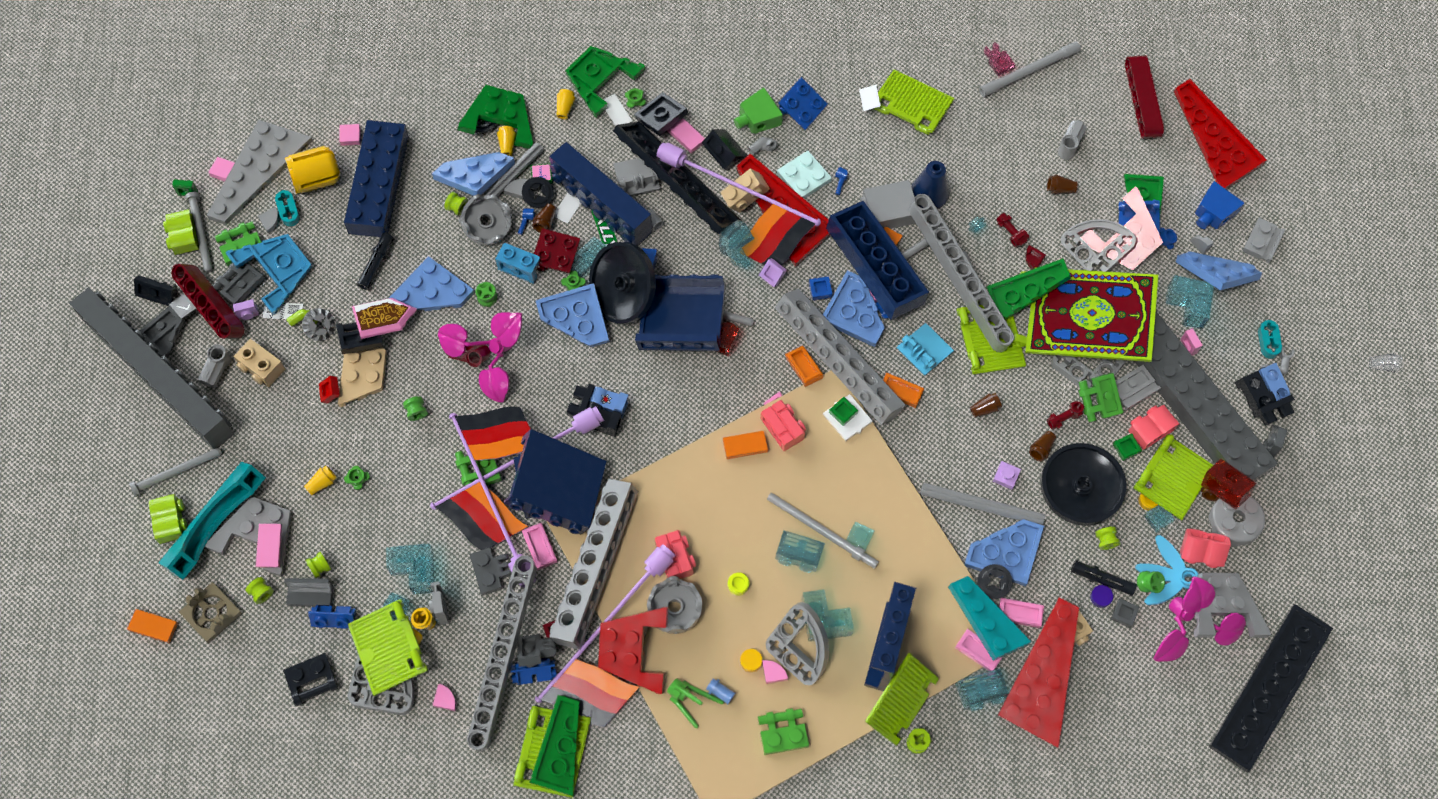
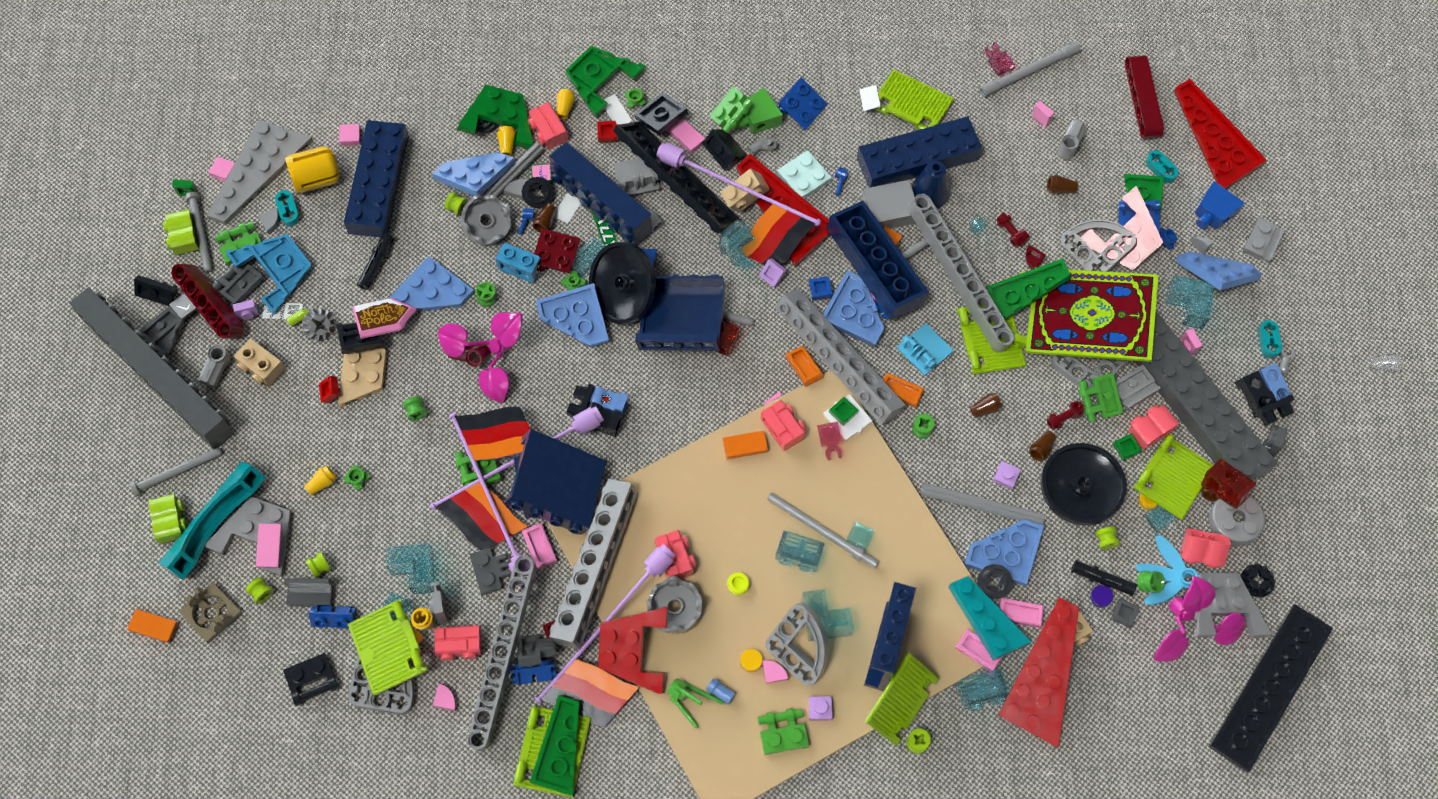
none -> coral brick [435,625,482,661]
none -> coral brick [528,102,568,150]
none -> red plate [597,121,618,143]
none -> bright green plate [709,86,753,133]
none -> lavender plate [809,696,832,721]
none -> clear pink plate [817,421,842,460]
none -> dark blue brick [857,116,982,188]
none -> bright green wheel [912,414,934,439]
none -> bright pink tile [1032,101,1054,128]
none -> teal beam [1145,150,1179,183]
none -> black gear [1240,563,1276,598]

